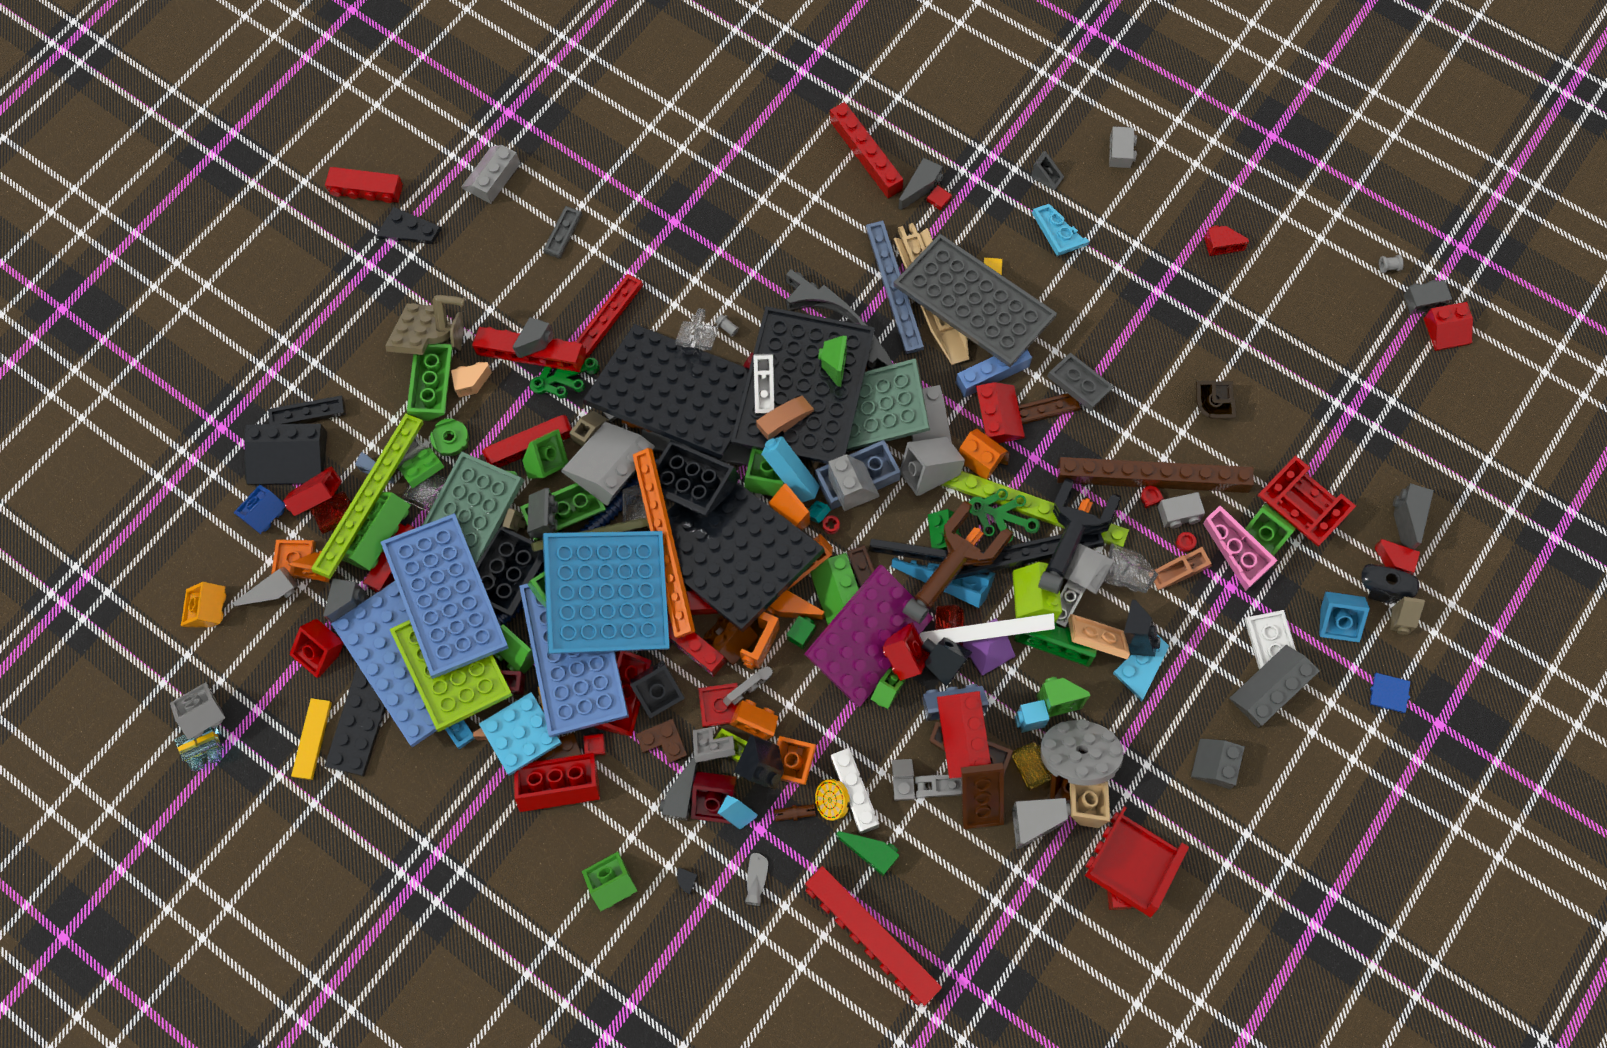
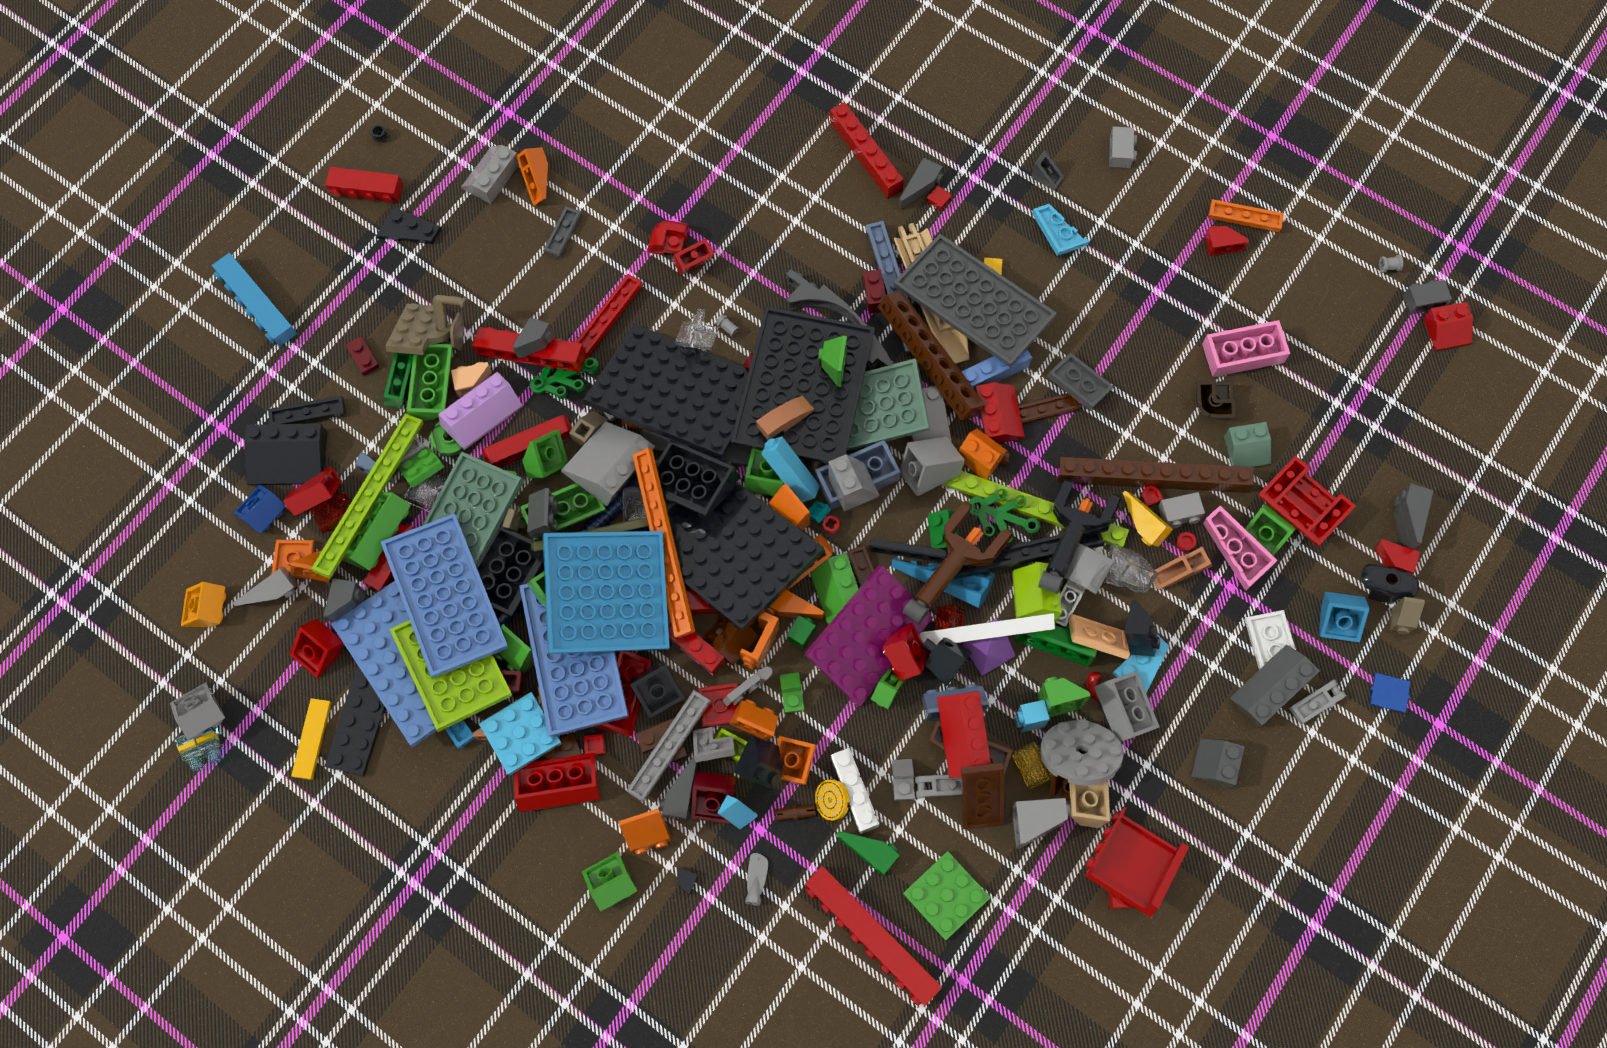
white slope [754,354,774,413] -> none
none -> dark azure brick [212,252,297,347]
none -> dark red plate [345,336,380,376]
none -> black plate [371,125,388,142]
none -> green brick [383,352,413,409]
none -> lavender slope [438,372,523,450]
none -> orange slope [516,147,548,206]
none -> orange slope [618,808,671,855]
none -> light grey tile [626,690,711,803]
none -> red brick [647,220,690,256]
none -> red brick [672,239,715,276]
none -> bright green slope [780,672,804,714]
none -> dark red brick [863,269,886,314]
none -> reddish brown brick [878,291,986,420]
none -> bright green plate [903,851,991,941]
none -> red arm [1086,672,1101,702]
none -> light grey slope [1094,671,1159,742]
none -> yellow slope [1123,491,1173,547]
none -> bright pink brick [1202,320,1290,377]
none -> orange plate [1208,199,1284,232]
none -> sand green slope [1224,422,1271,468]
none -> light grey plate [1289,679,1347,725]

